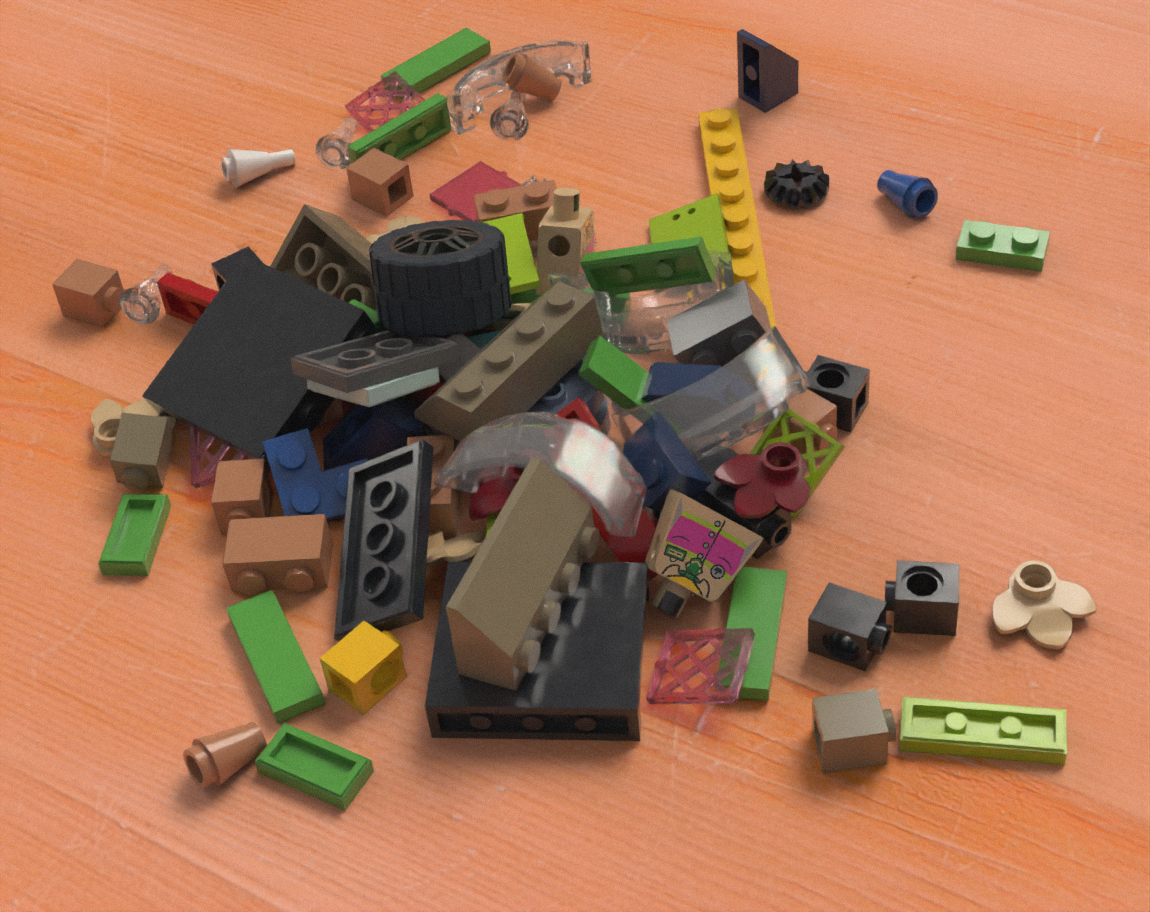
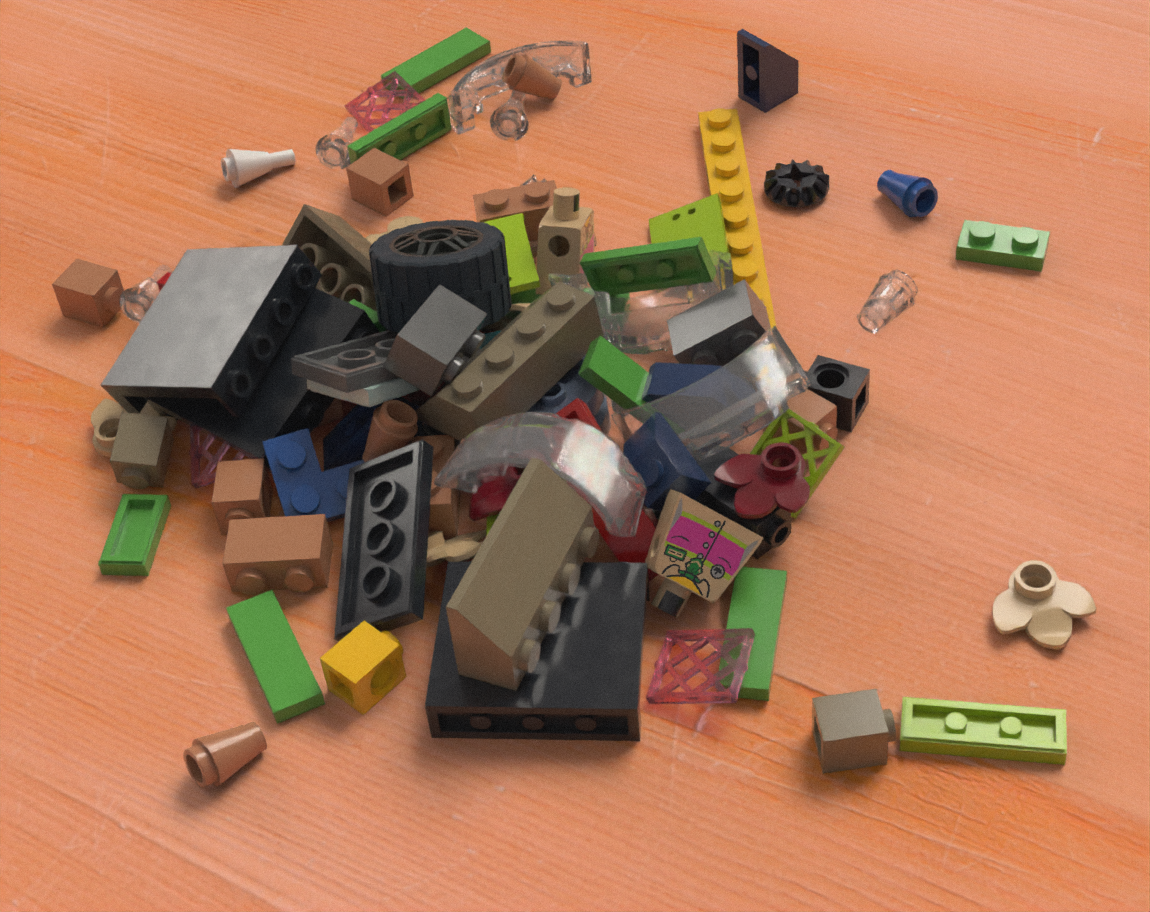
bright green tile [255,723,374,811] -> none
clear pink piece [430,161,523,222] -> none
black brick [808,582,892,671] -> none
black brick [885,560,959,636] -> none
none -> panel [101,245,322,417]
none -> nougat cone [363,400,418,462]
none -> dark grey brick [383,284,487,397]
none -> clear cone [857,270,918,333]

